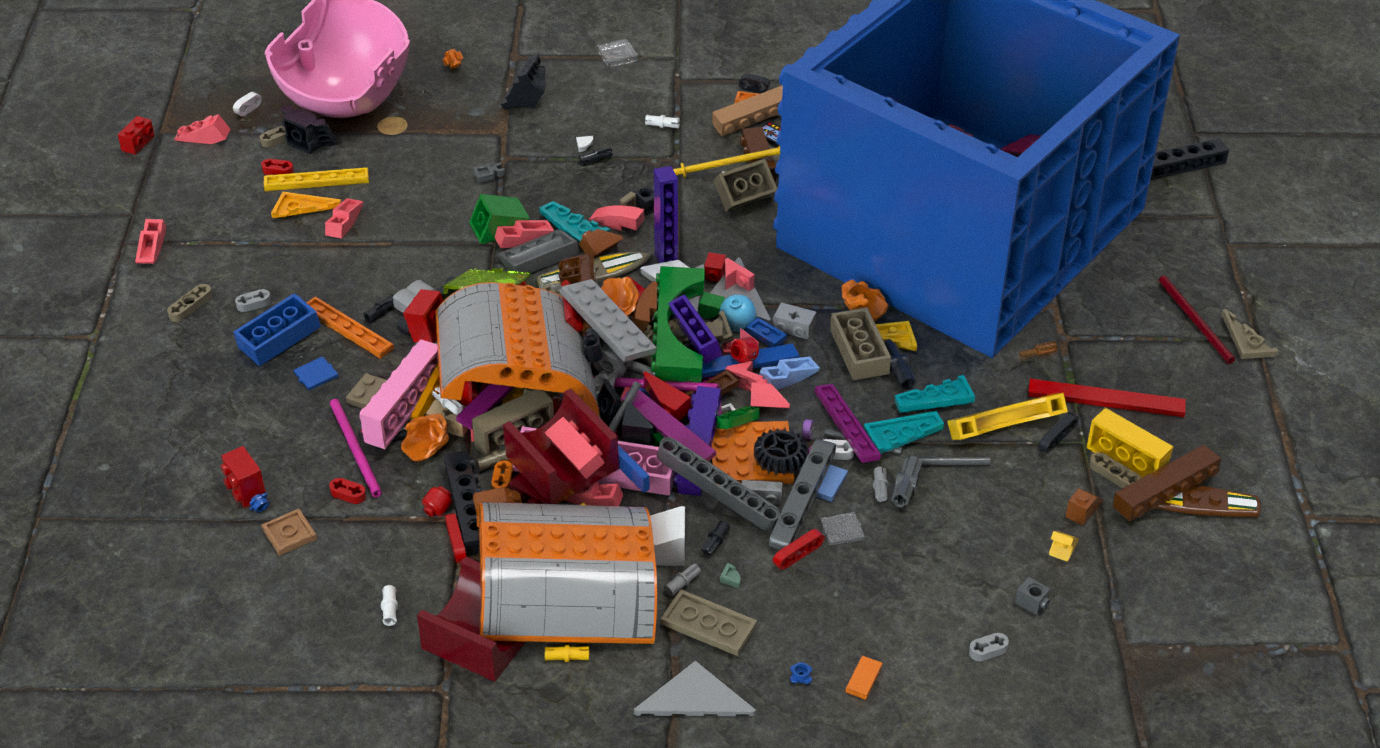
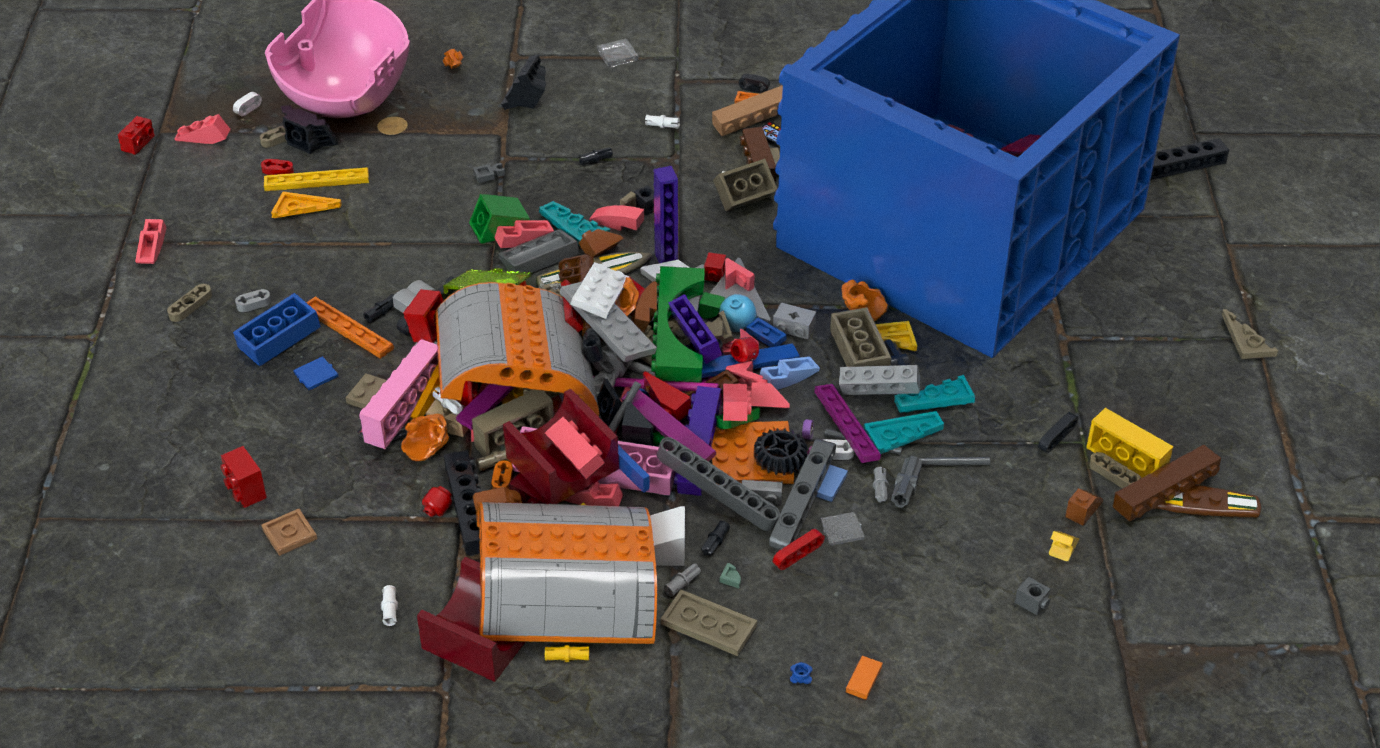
blue plate [249,493,270,513] -> none
coral slope [325,198,363,239] -> none
red beam [329,478,366,504] -> none
dark pink piece [330,399,382,497] -> none
red beam [445,513,466,564] -> none
white tile [576,136,593,152] -> none
light grey tile [634,661,756,716] -> none
yellow bar [673,146,780,178] -> none
yellow arch [947,393,1068,440] -> none
light grey beam [969,633,1009,661] -> none
clear orange axle [1019,341,1058,357] -> none
red tile [1028,379,1186,417] -> none
dark red piece [1158,275,1235,364] -> none
none -> white plate [571,262,629,319]
none -> coral brick [723,384,751,421]
none -> light grey brick [839,365,920,395]

